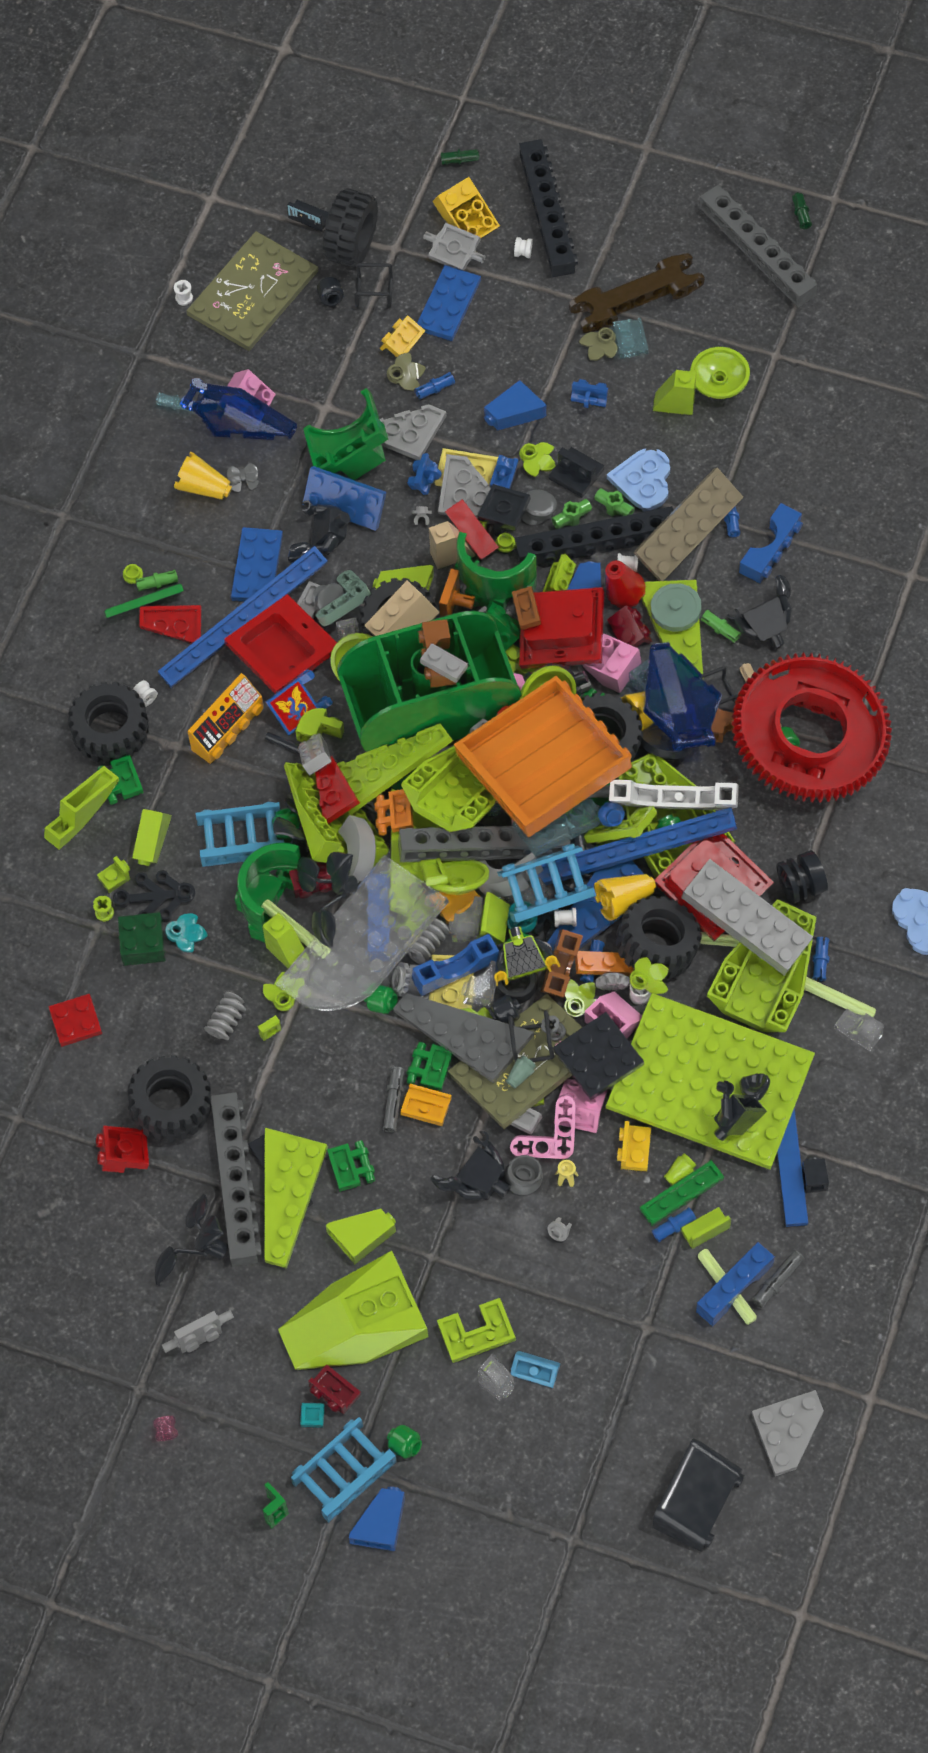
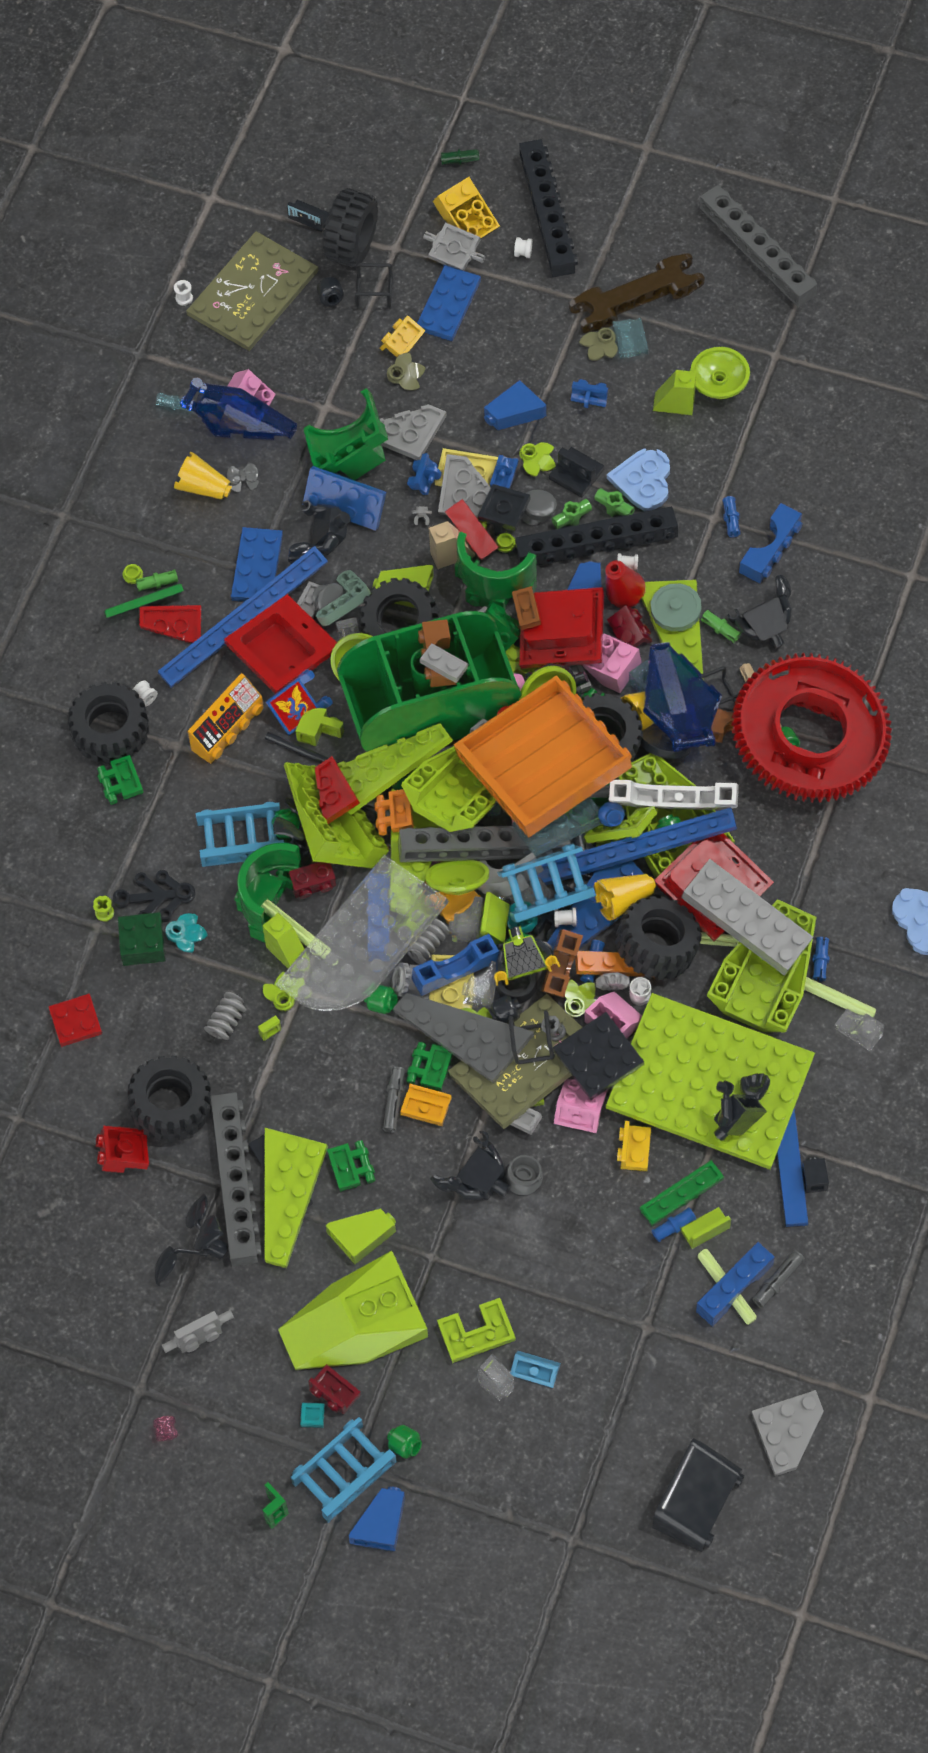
lime slope [44,766,119,850] -> none
lime bracket [97,856,130,893] -> none
lime slope [132,809,172,866] -> none
black plant [297,852,358,947] -> none
light grey piece [298,733,332,776] -> none
light grey arch [338,815,376,894] -> none
tan slope [364,581,440,636] -> none
blue pin [414,372,455,400] -> none
lime tile [419,858,448,886] -> none
orange tile [439,569,475,618] -> none
sand green cone [506,1056,536,1089] -> none
bright pink beam [510,1094,576,1159] -> none
lime bracket [543,554,576,592] -> none
light grey plate [548,1217,572,1241] -> none
light yellow piece [555,1160,578,1187] -> none
lime plate [630,957,669,994] -> none
dark tan plate [633,468,743,581] -> none
lime cone [664,1153,696,1185] -> none
black wheel [776,850,828,904] -> none
dark green axle [792,192,812,229] -> none

